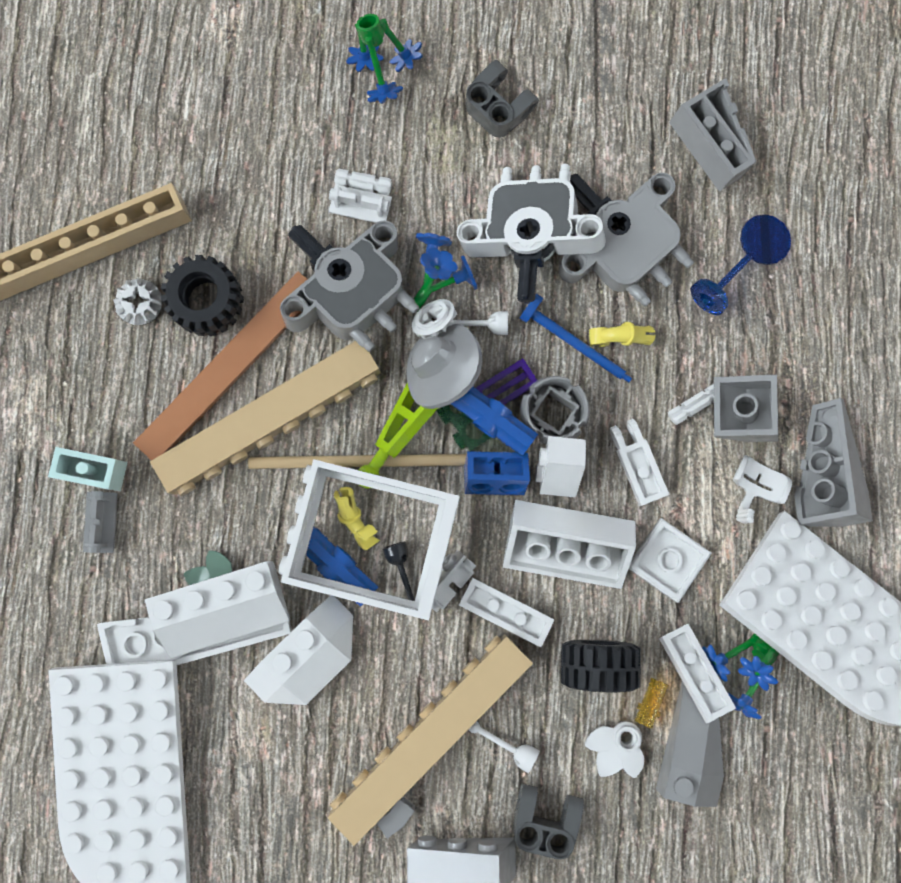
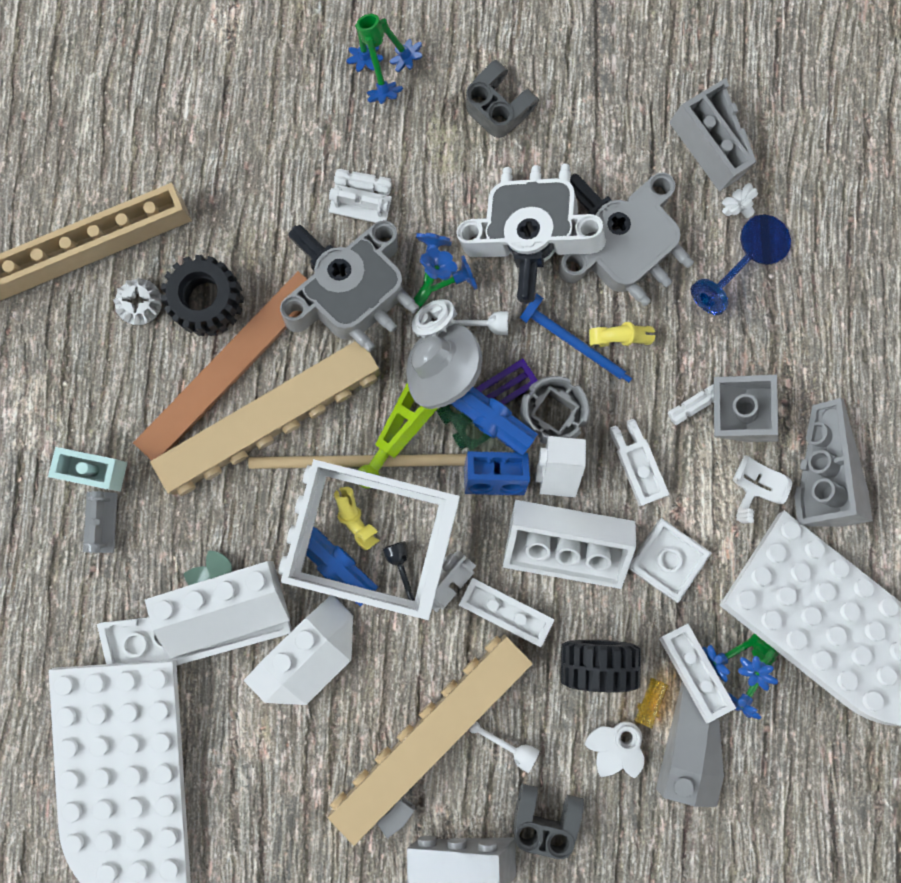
none -> white plant [722,183,758,218]

